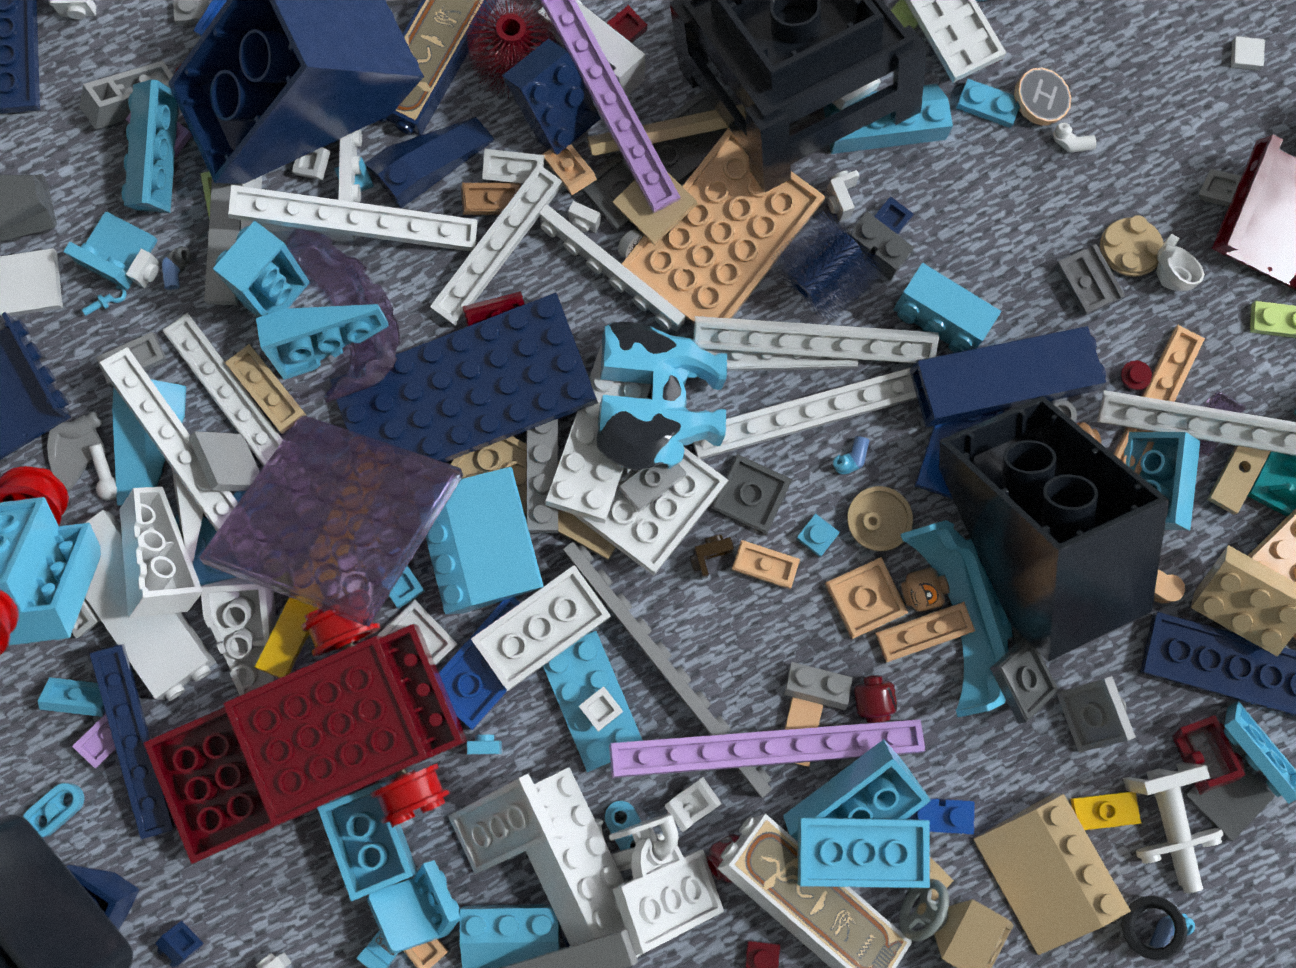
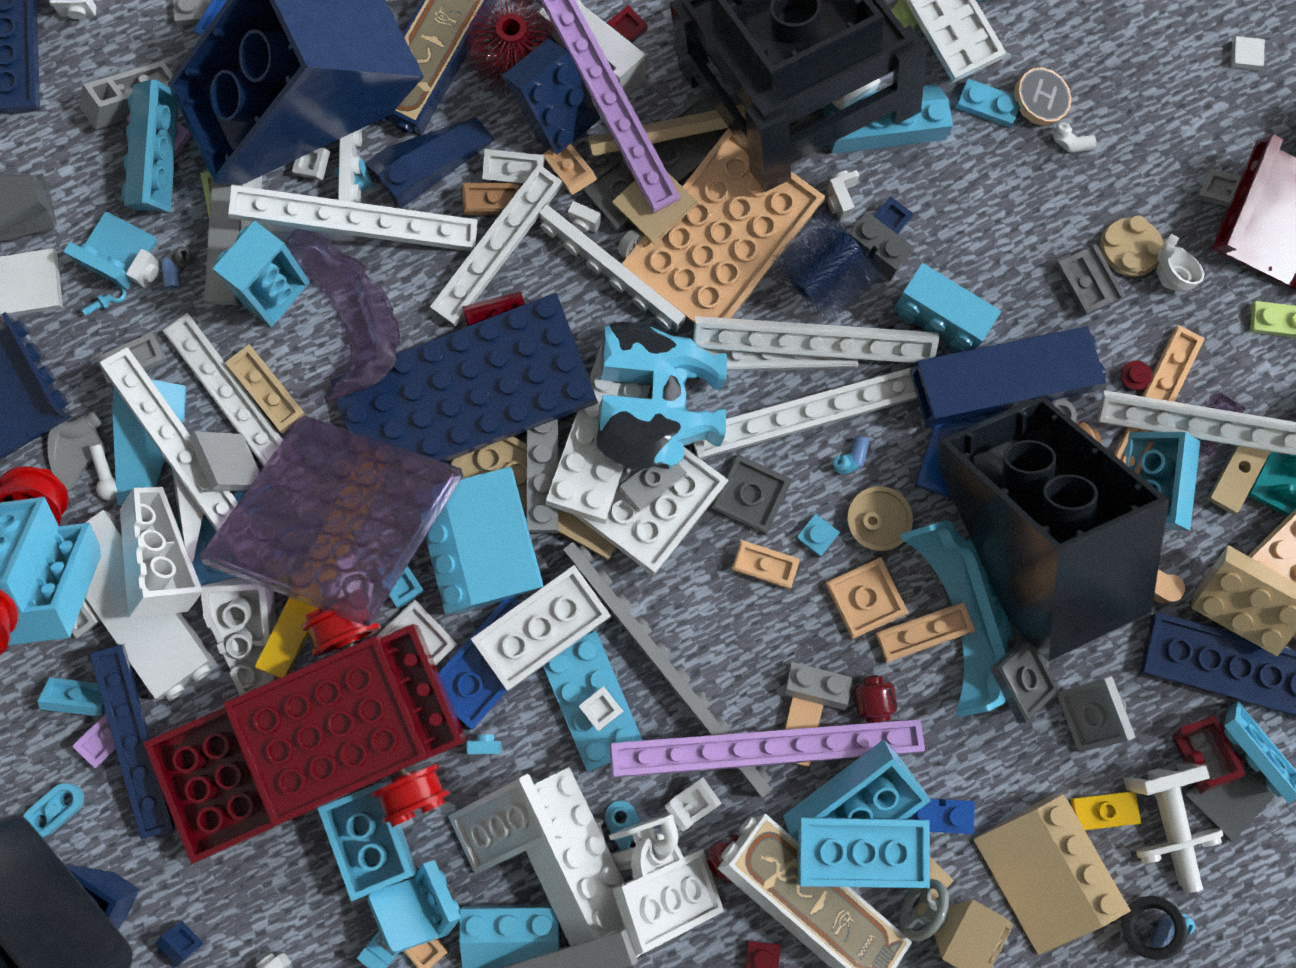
medium azure wedge [256,304,389,380] -> none
dark brown bracket [690,535,734,580] -> none
medium nougat head [901,567,950,612] -> none

